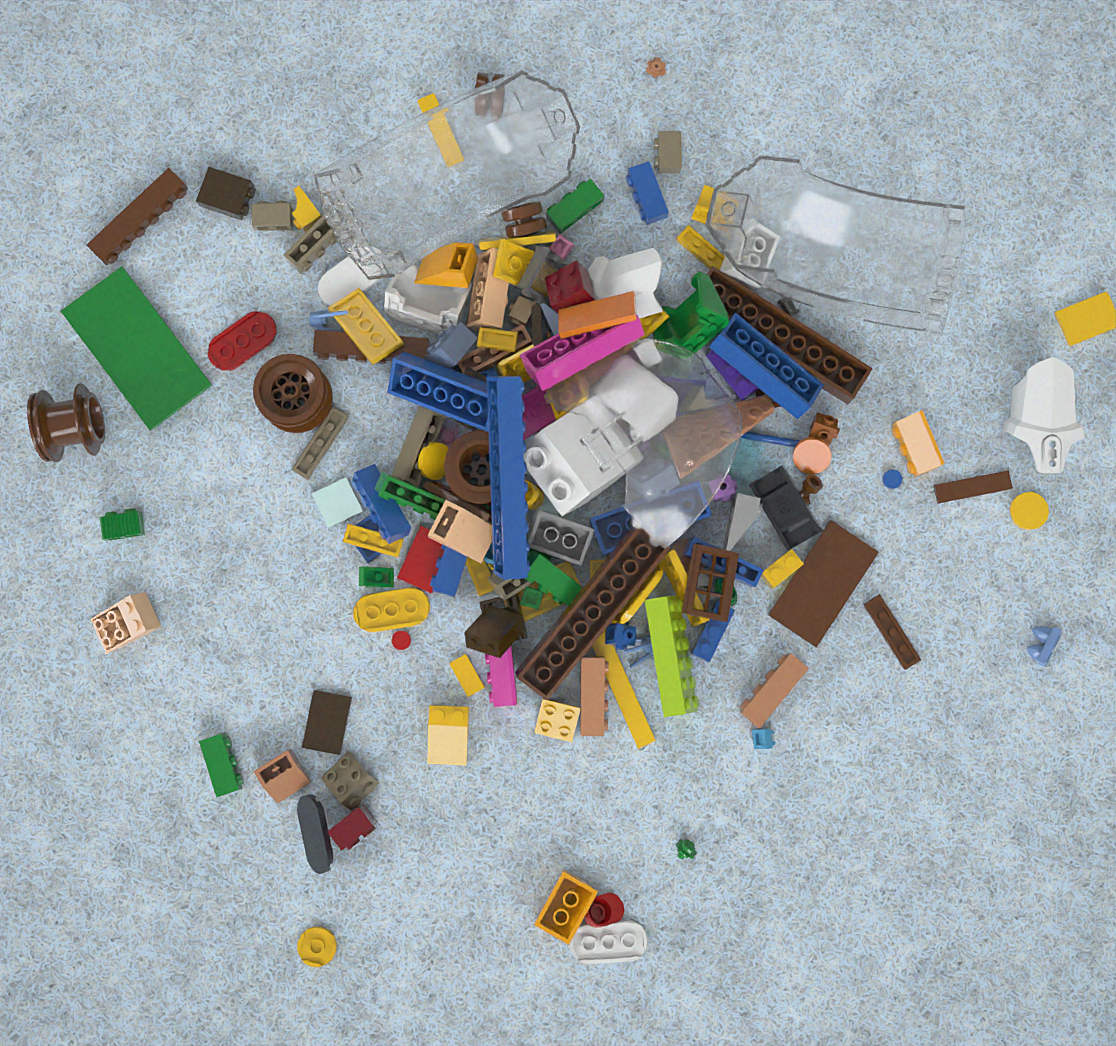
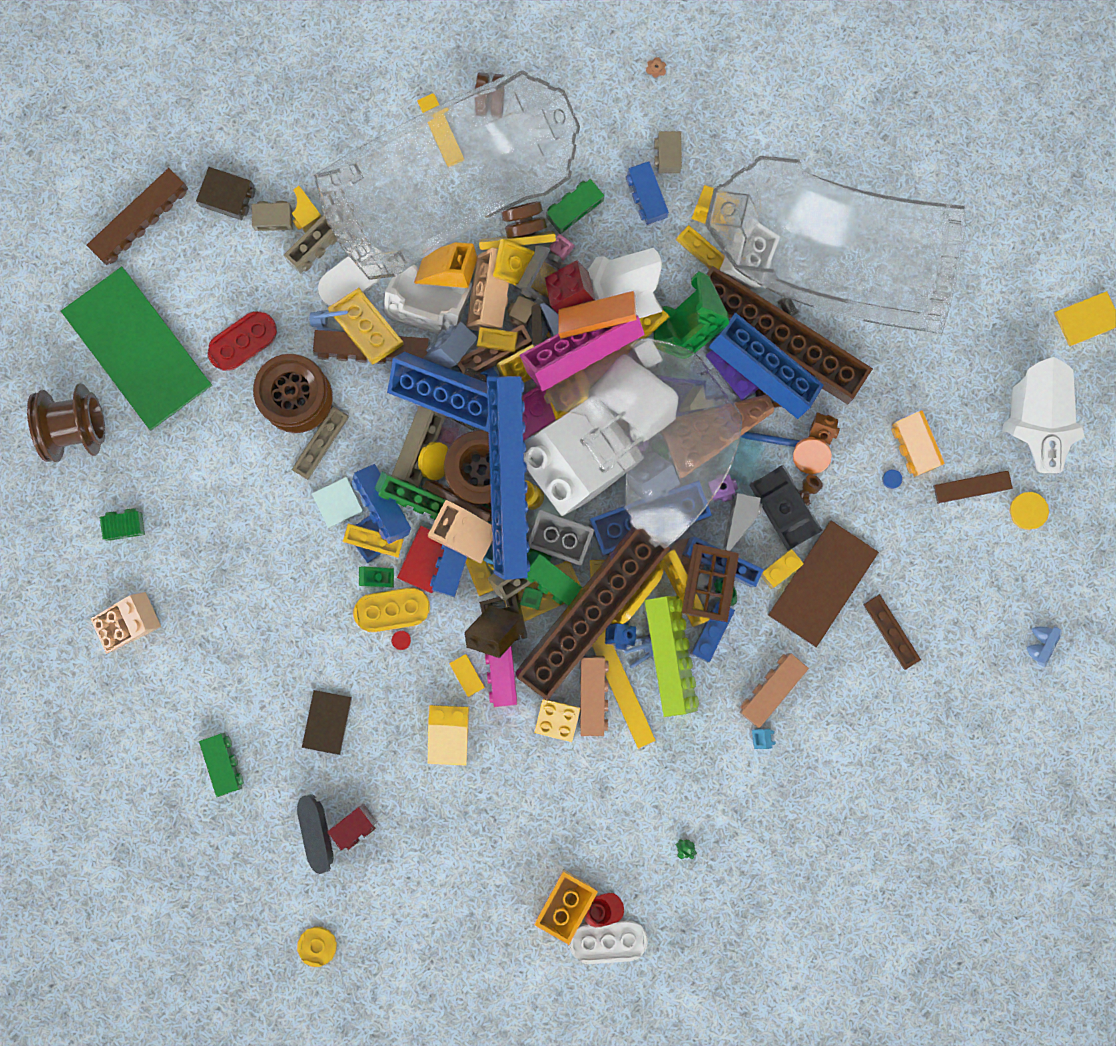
nougat slope [253,749,311,804] -> none
dark tan bracket [322,752,380,811] -> none

